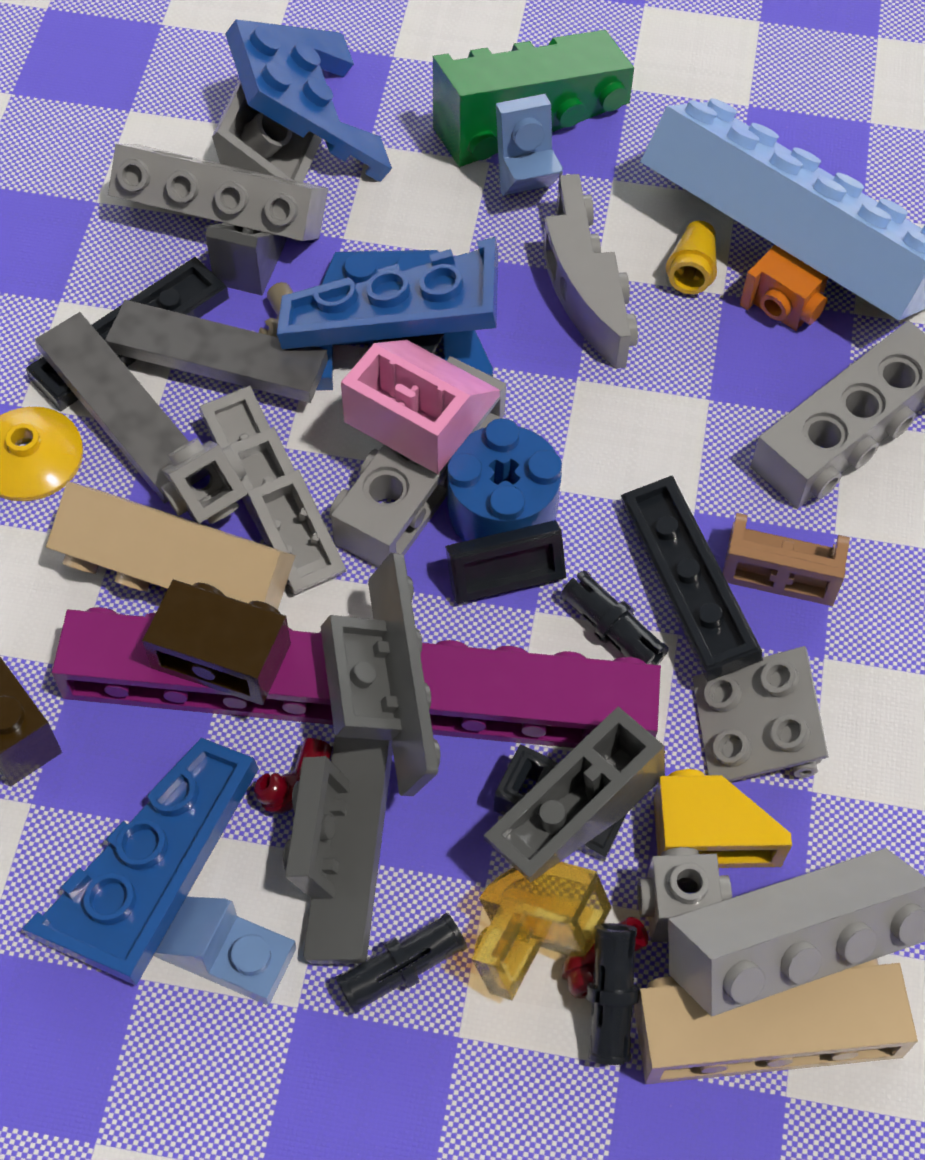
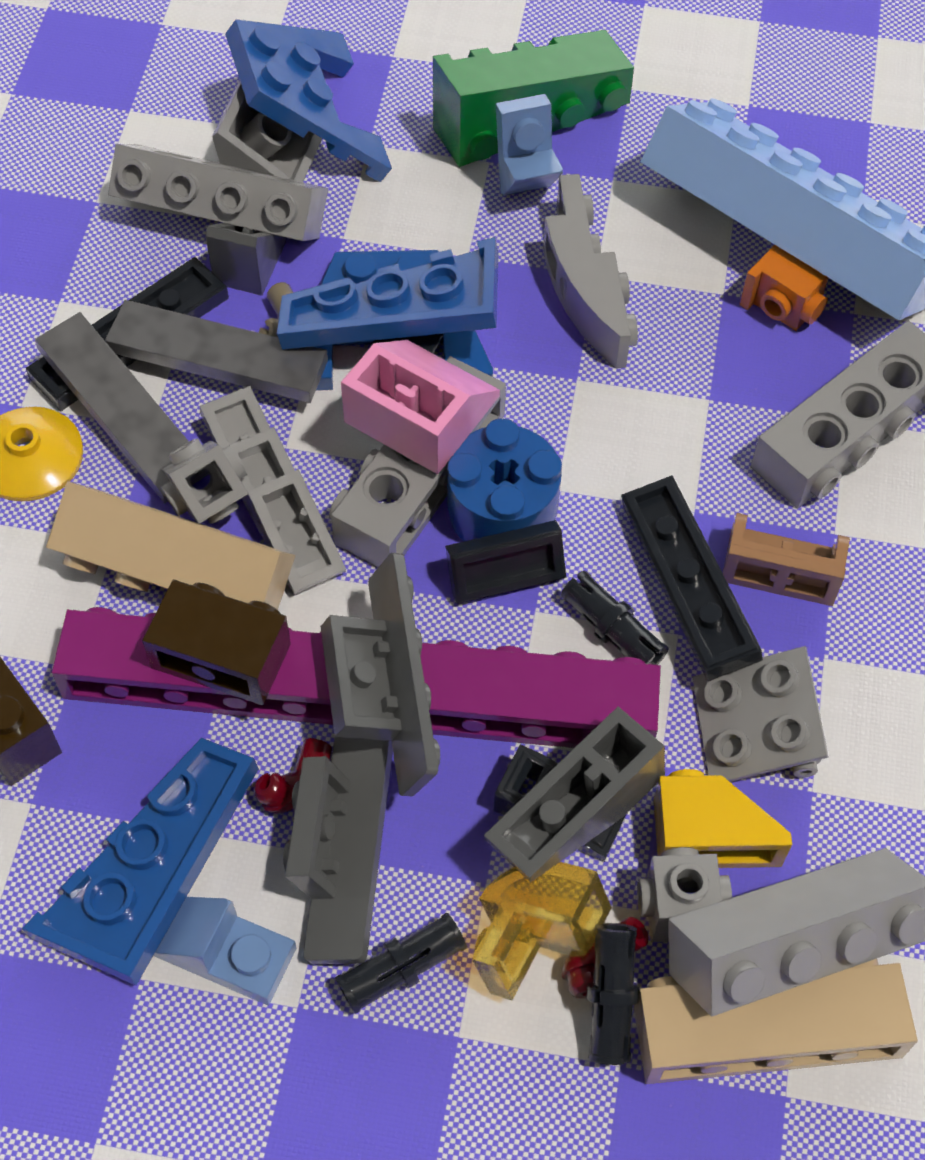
yellow cone [666,220,717,294] -> none

